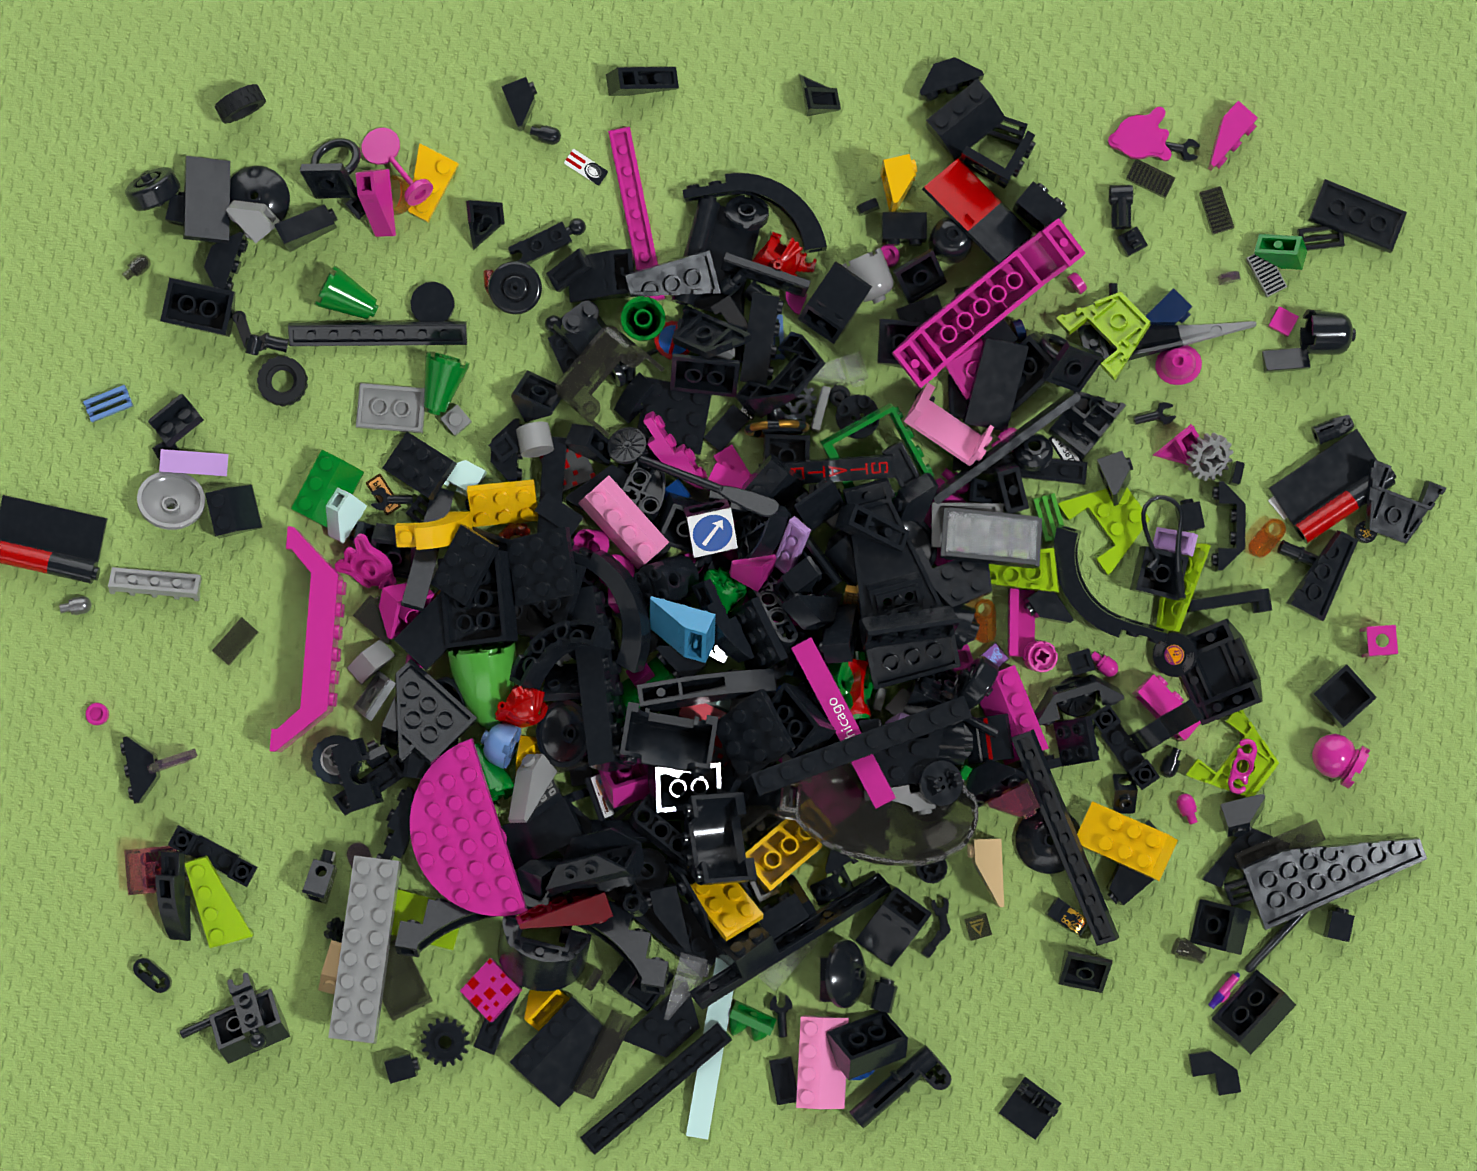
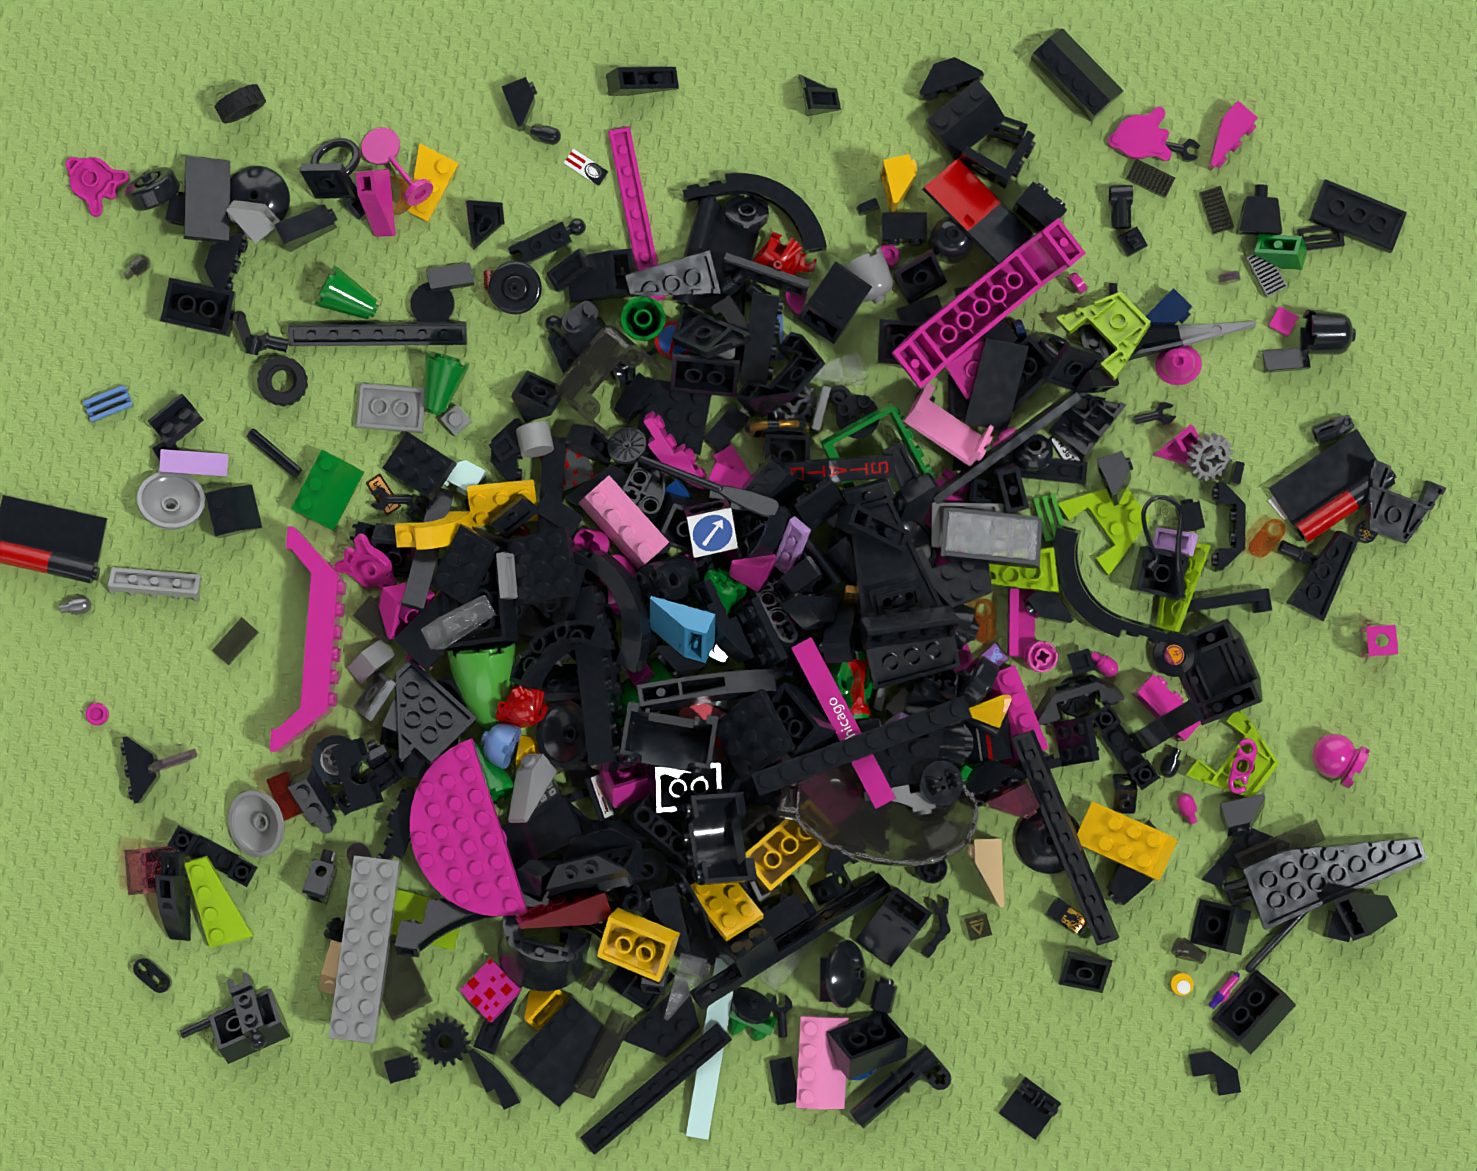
light aqua slope [326,487,367,543] -> none
black piece [1309,664,1377,728] -> none
none -> dark pink tile [65,157,130,217]
none -> light grey dish [228,790,284,857]
none -> black axle [247,428,302,478]
none -> clear red brick [266,771,304,821]
none -> black hinge [288,767,337,834]
none -> clear slope [421,595,496,649]
none -> black tile [426,263,474,293]
none -> black slope [468,1048,522,1110]
none -> black plate [490,494,538,538]
none -> light grey tile [496,552,518,599]
none -> yellow slope [597,908,680,982]
none -> black piece [731,989,772,1024]
none -> yellow slope [969,695,1012,728]
none -> black slope [1031,28,1124,122]
none -> black slope [1076,369,1119,394]
none -> yellow tile [1170,973,1194,996]
none -> black torso [1236,184,1282,236]
none -> black slope [1333,892,1398,941]

